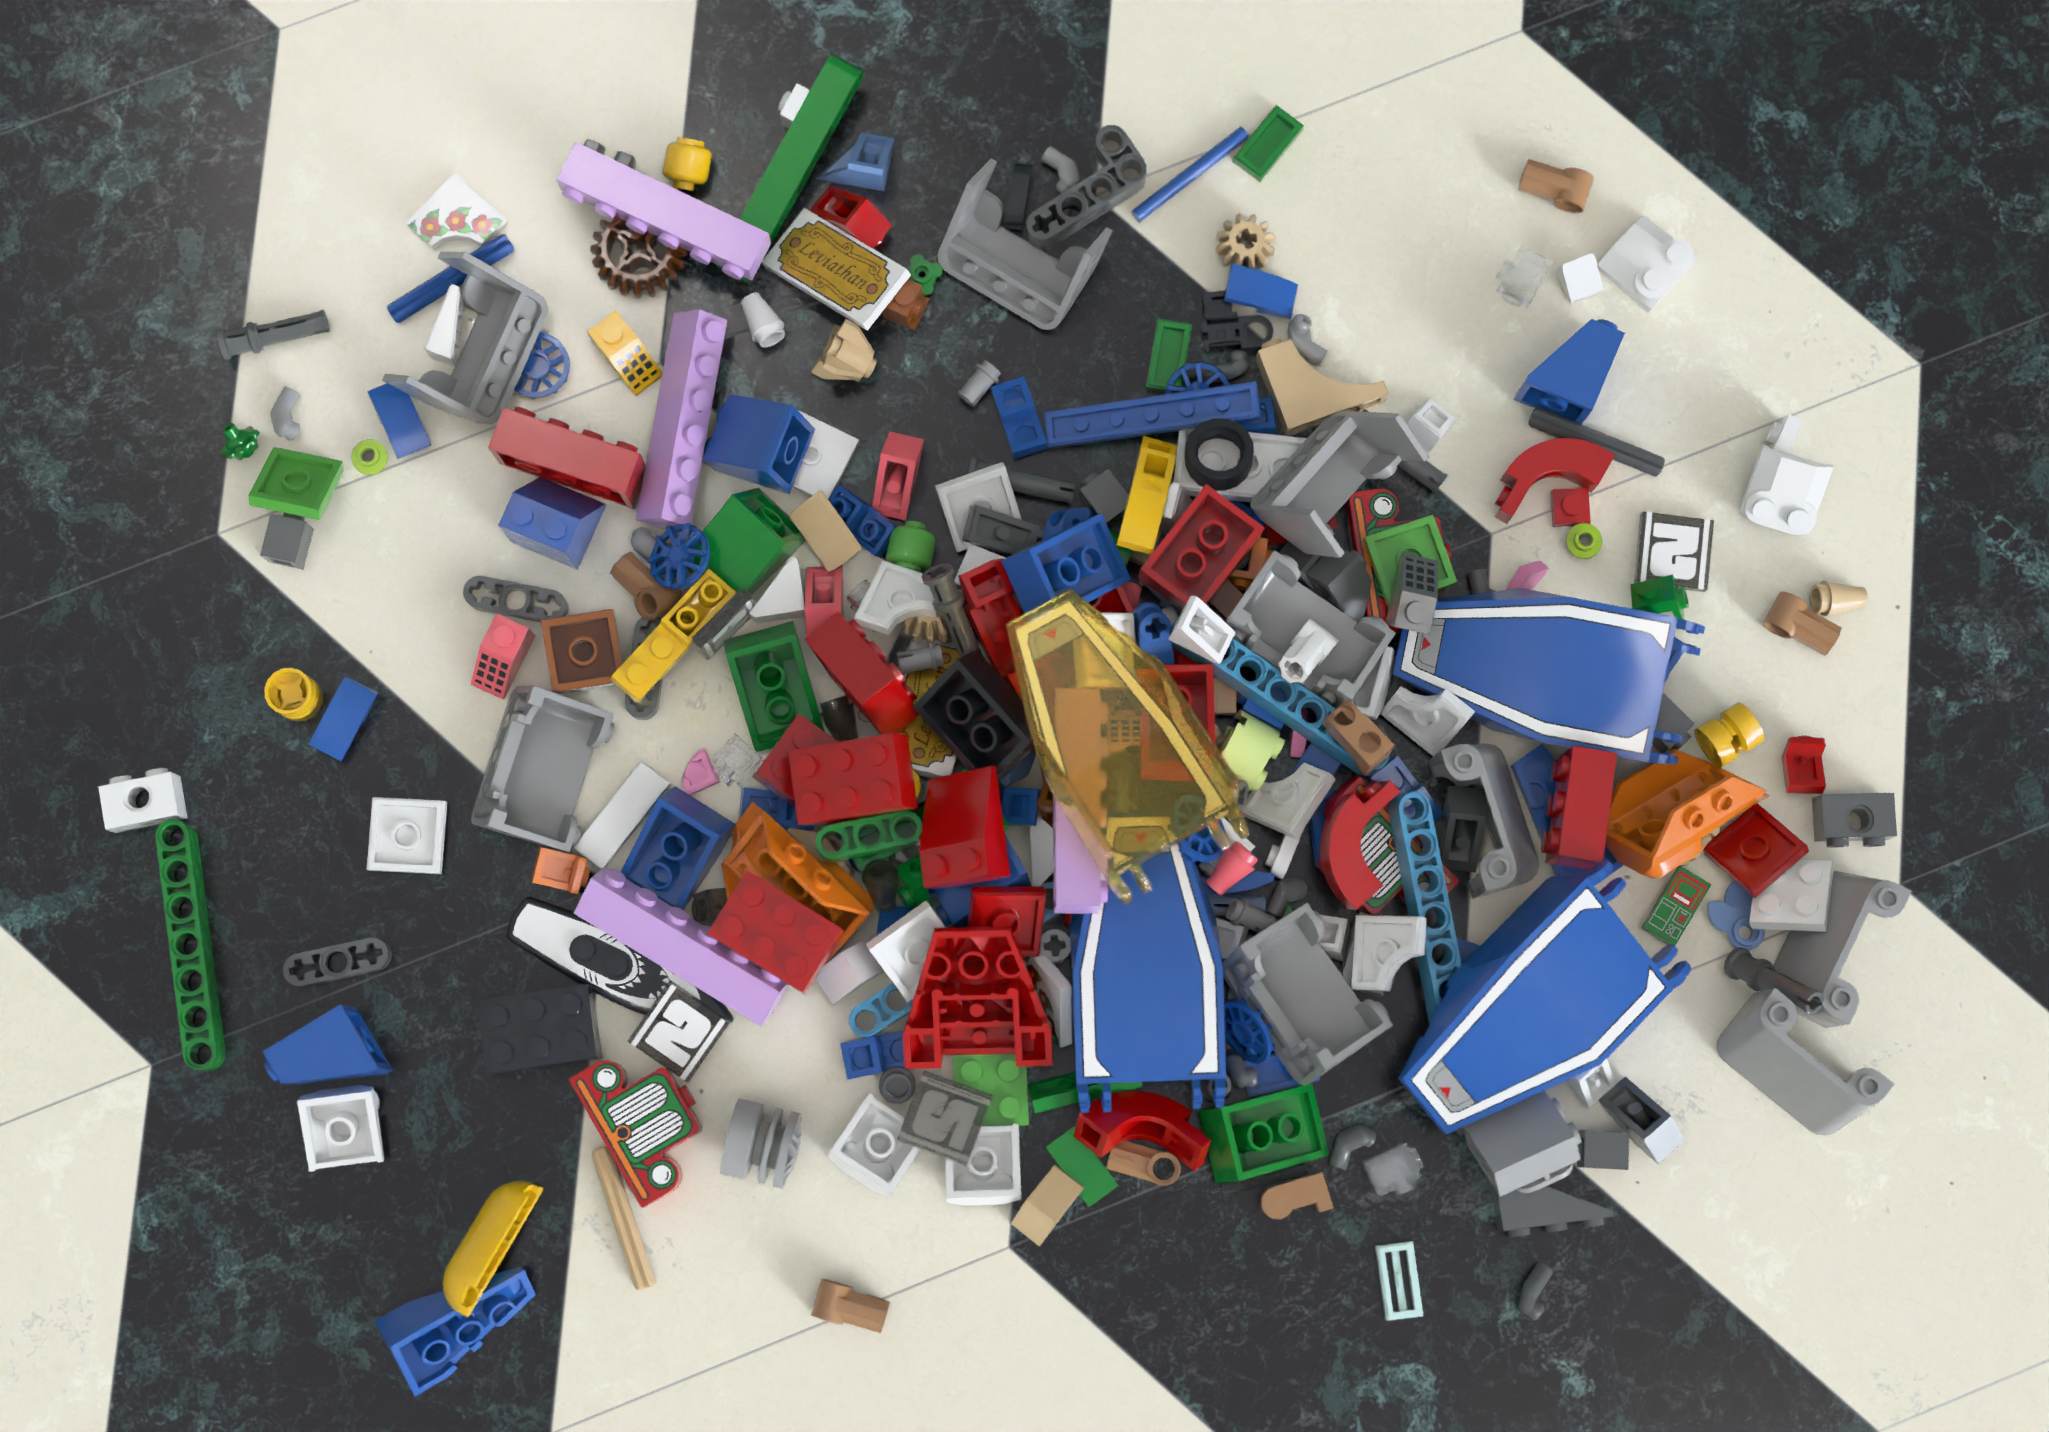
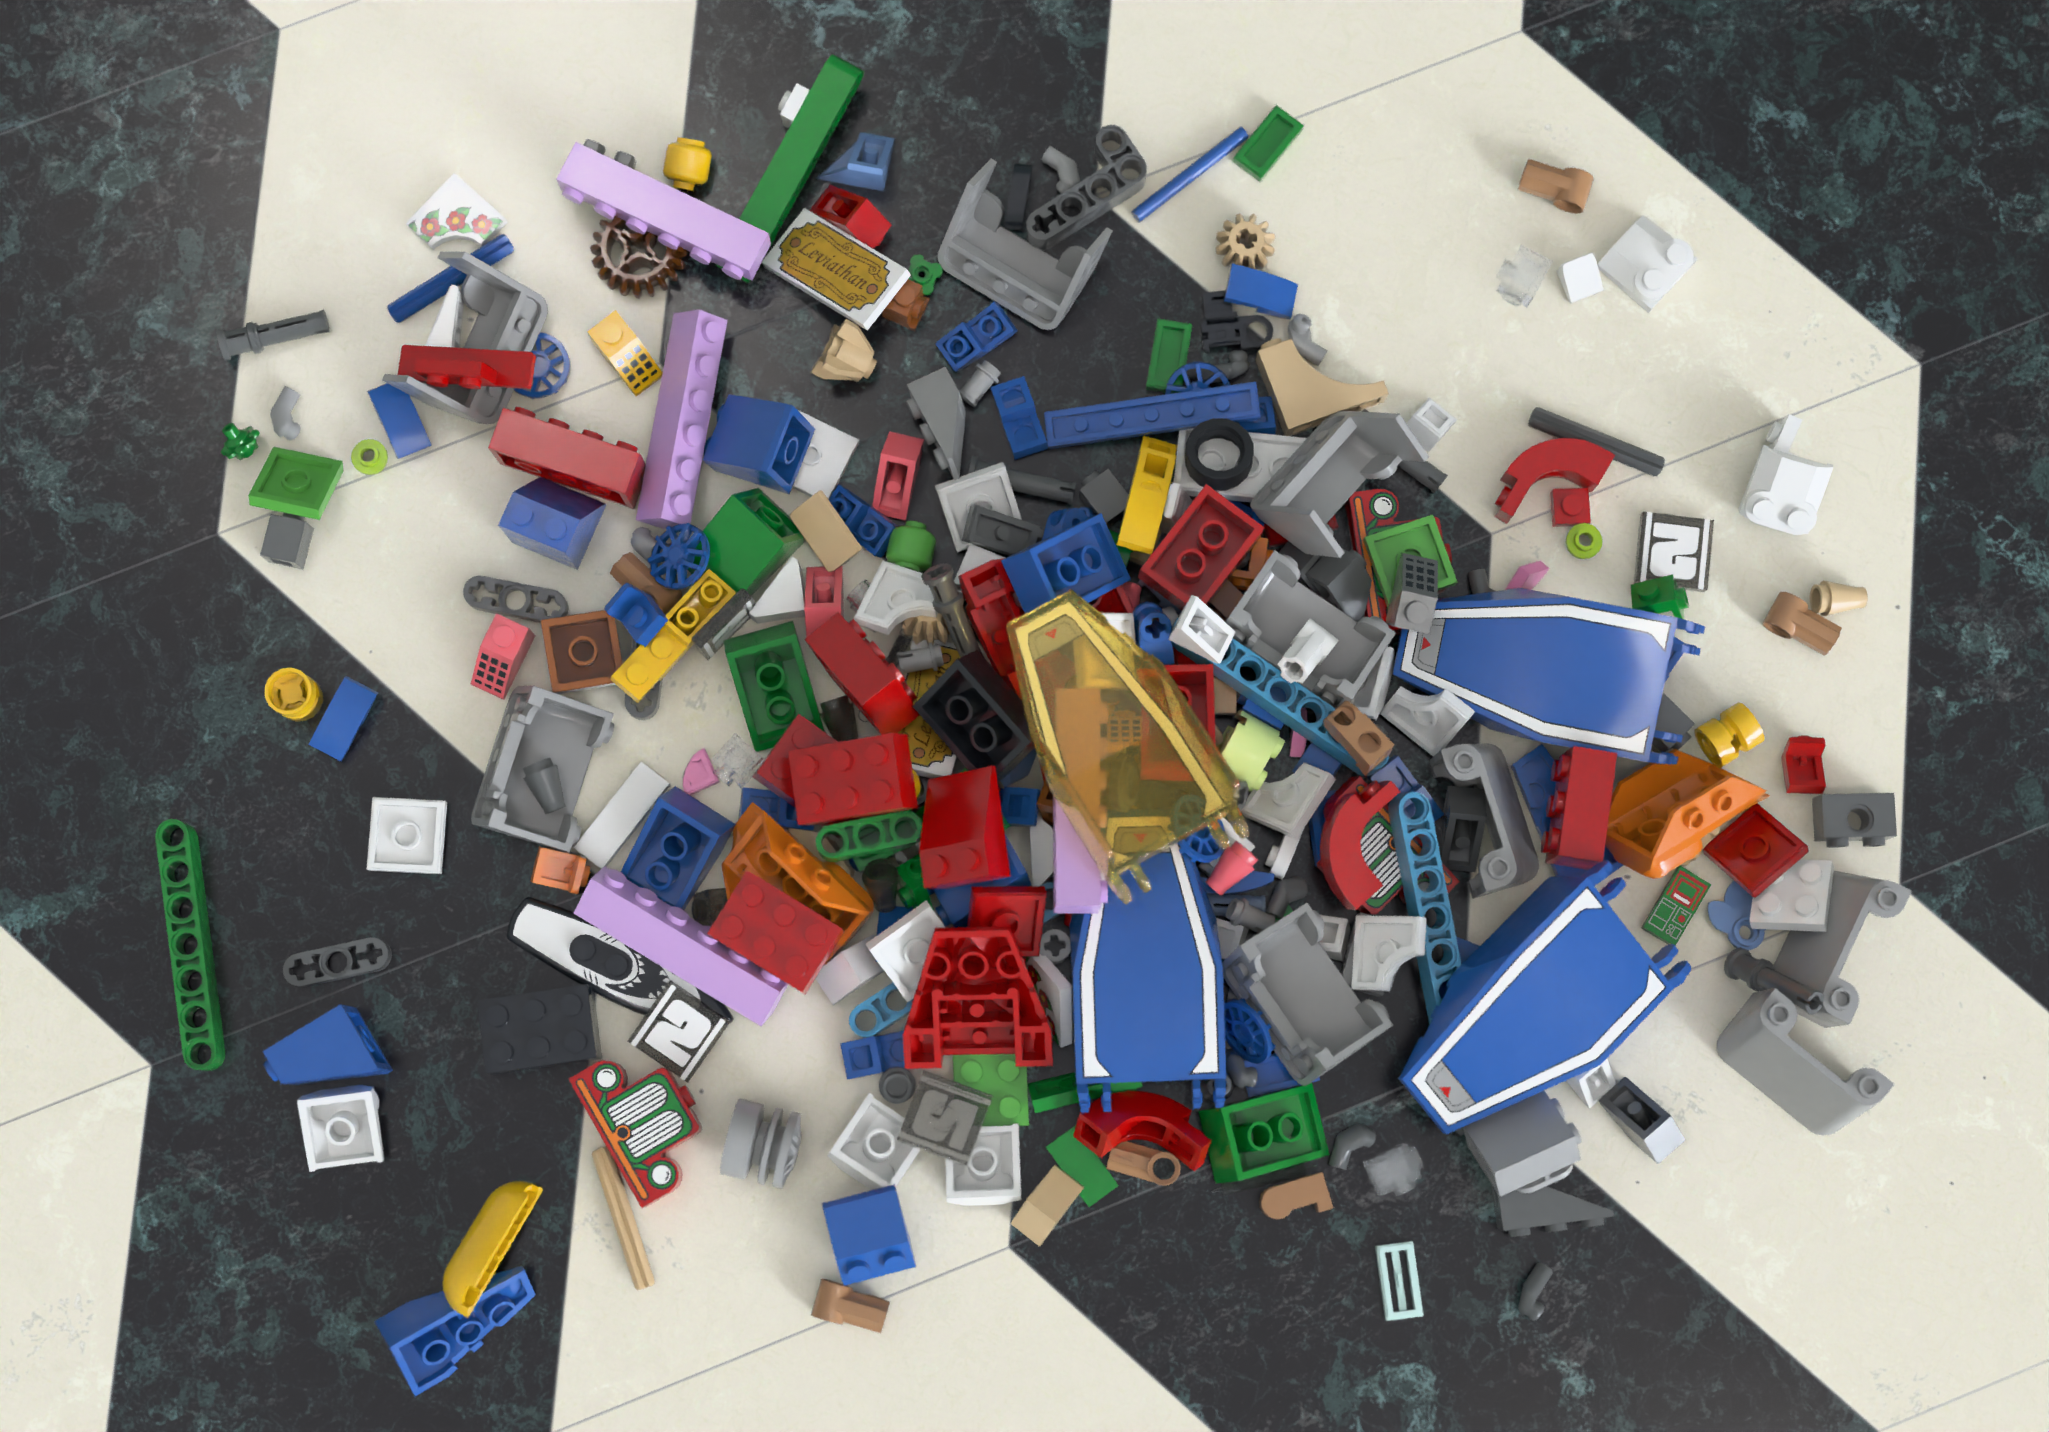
white brick [98,768,187,833] -> none
white cone [741,293,785,348] -> none
blue slope [1513,319,1625,424] -> none
dark grey brick [1577,1130,1629,1170] -> none
none -> red bracket [397,345,536,389]
none -> dark grey cone [523,758,566,814]
none -> blue bracket [604,583,668,647]
none -> blue slope [822,1184,916,1286]
none -> light grey slope [906,367,966,481]
none -> blue slope [935,302,1018,372]

